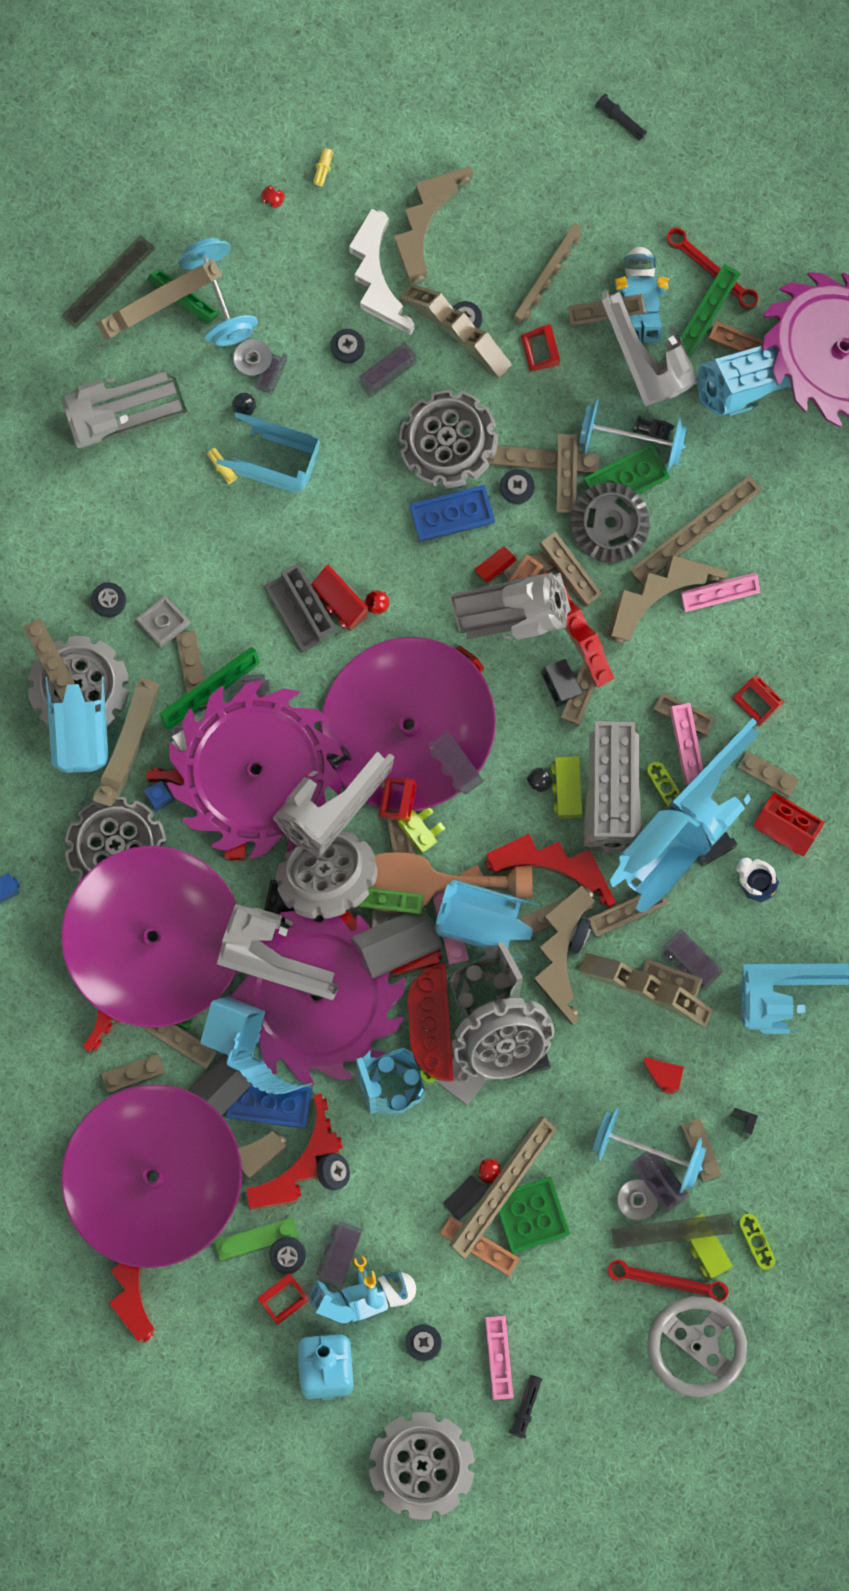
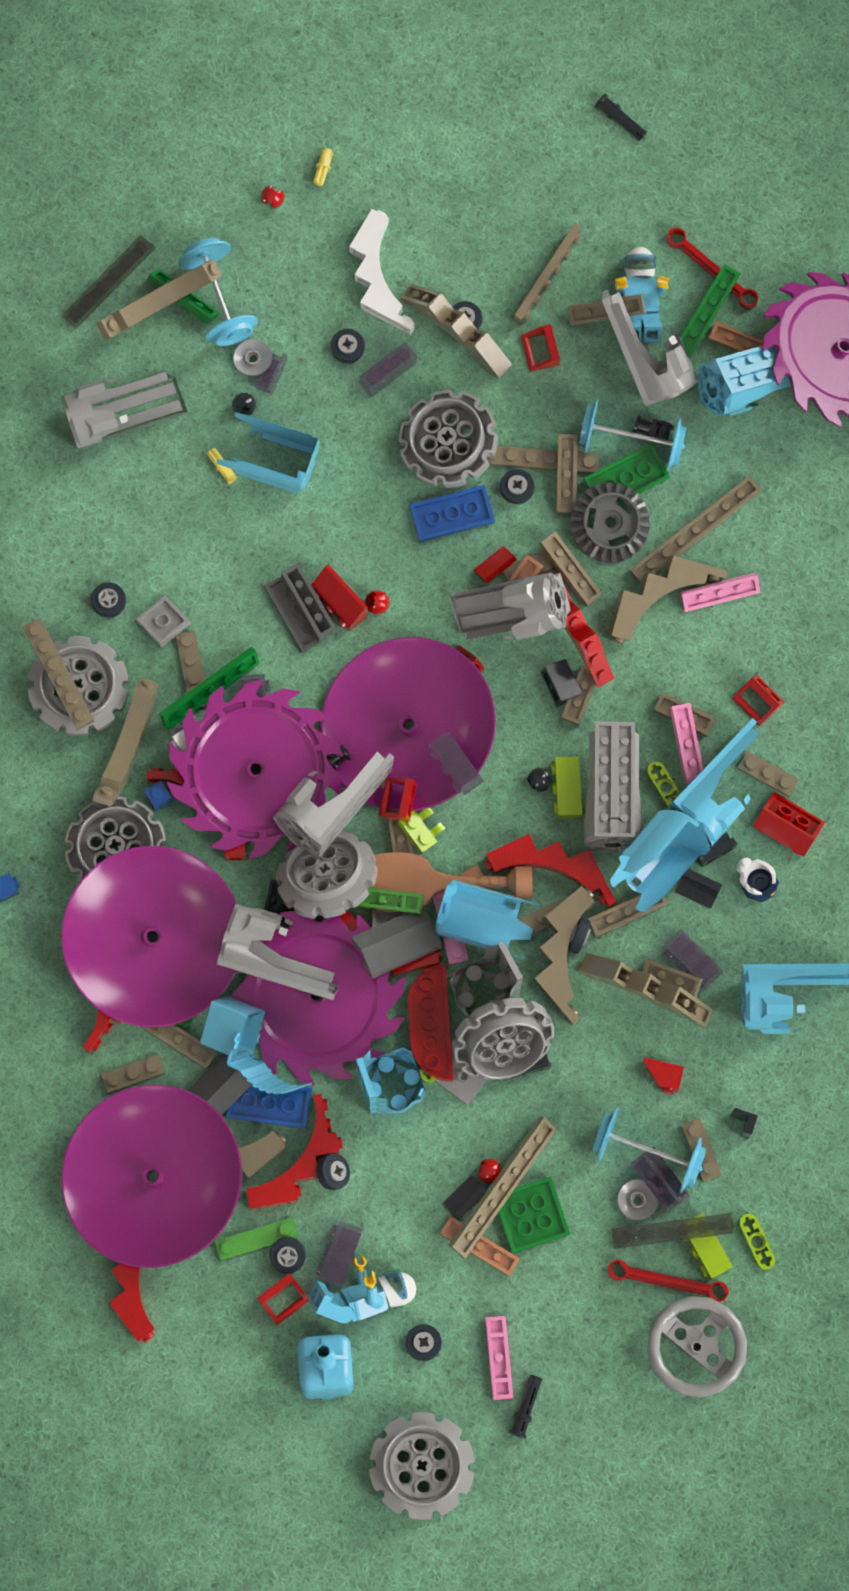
medium azure piece [45,677,109,773] -> none
dark tan arch [394,166,473,284] -> none
none -> black panel [675,869,722,909]

